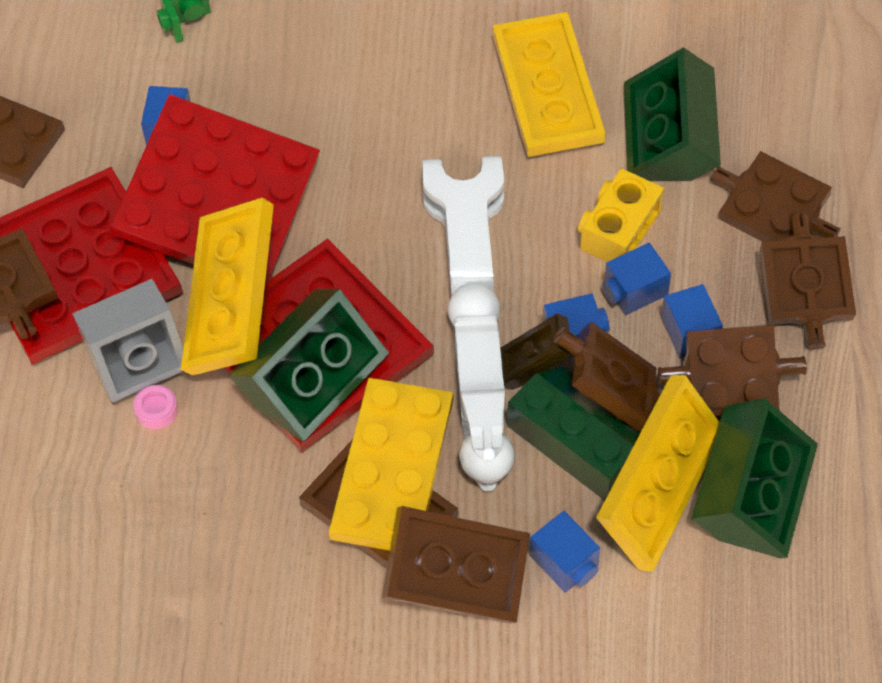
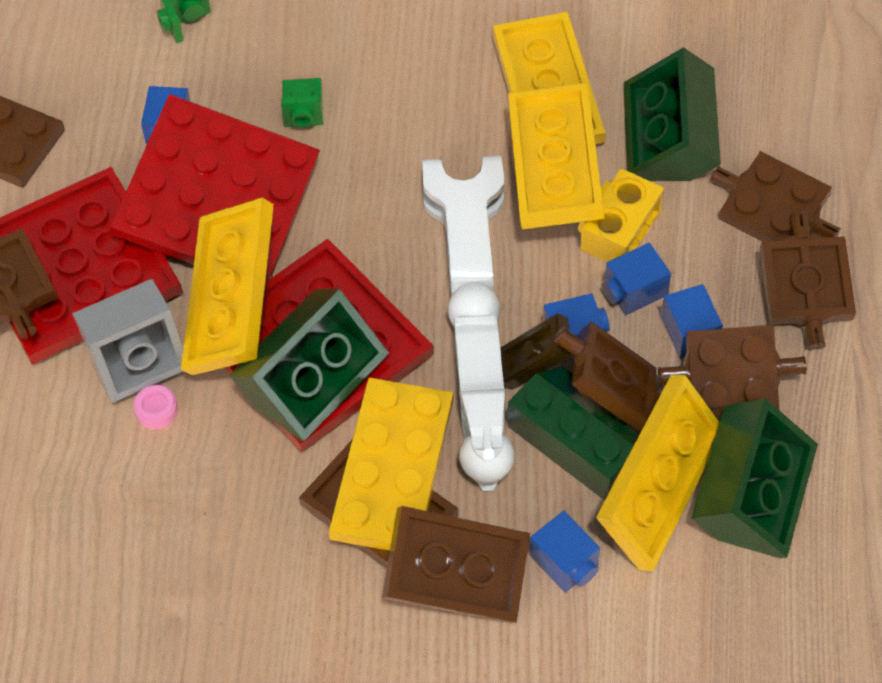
none -> green bracket [281,78,323,128]
none -> yellow plate [508,83,605,230]

